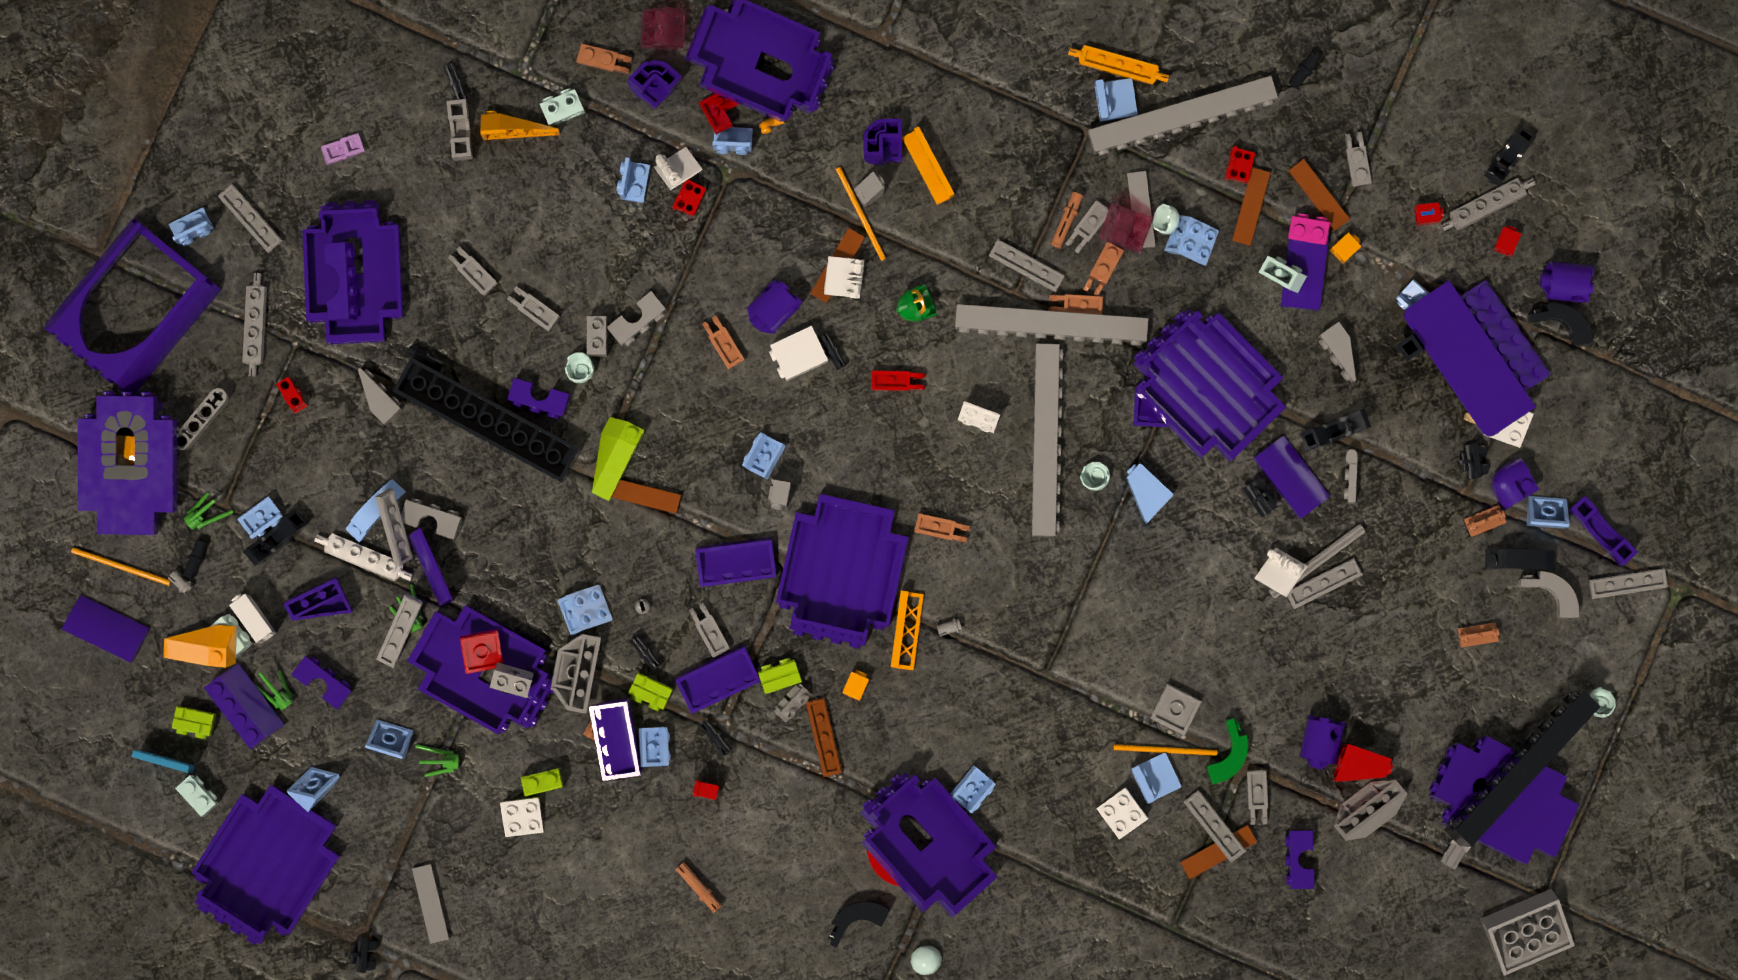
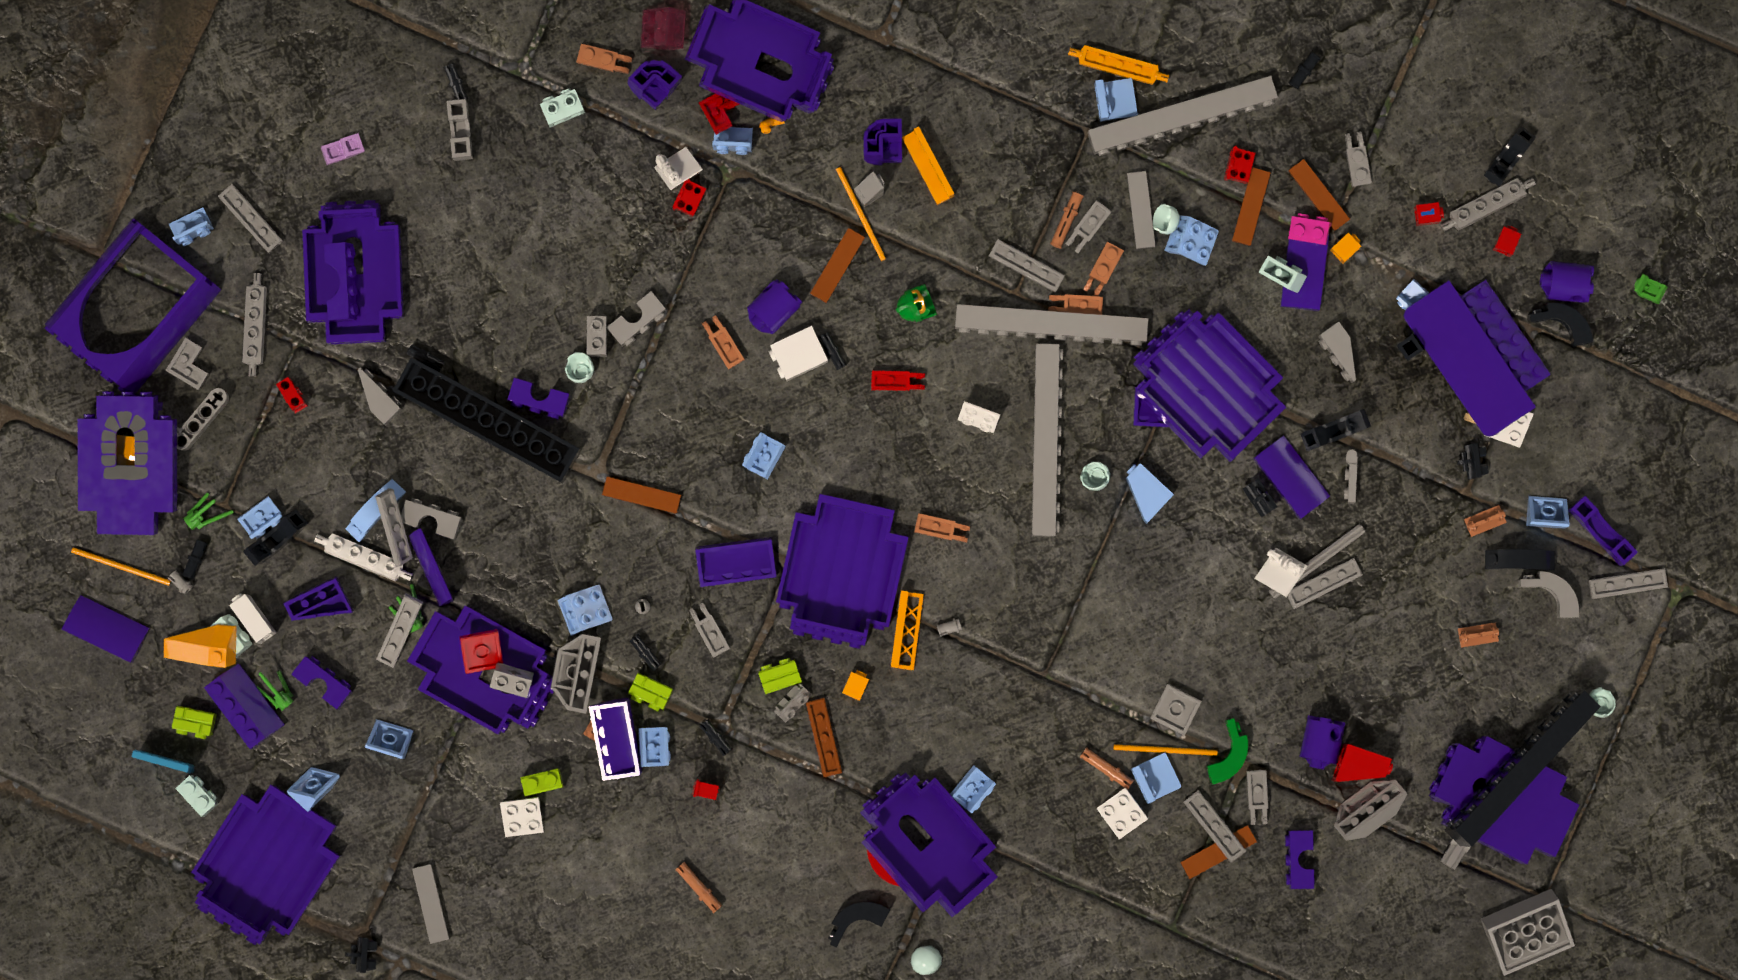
bright green plant [415,744,459,777] -> none
light grey hinge [448,246,498,297] -> none
light orange wedge [480,111,560,140] -> none
light grey hinge [507,286,560,332] -> none
lime wedge [592,417,644,501] -> none
light blue bracket [617,157,650,203] -> none
dark purple slope [674,645,761,714] -> none
light grey window [768,479,791,510] -> none
white hinge [824,256,865,298] -> none
clear pink slope [1099,202,1153,253] -> none
dark purple brick [1491,457,1540,510] -> none
none -> light grey plate [166,338,209,390]
none -> nougat pin [1080,747,1134,790]
none -> bright green bracket [1634,274,1667,304]

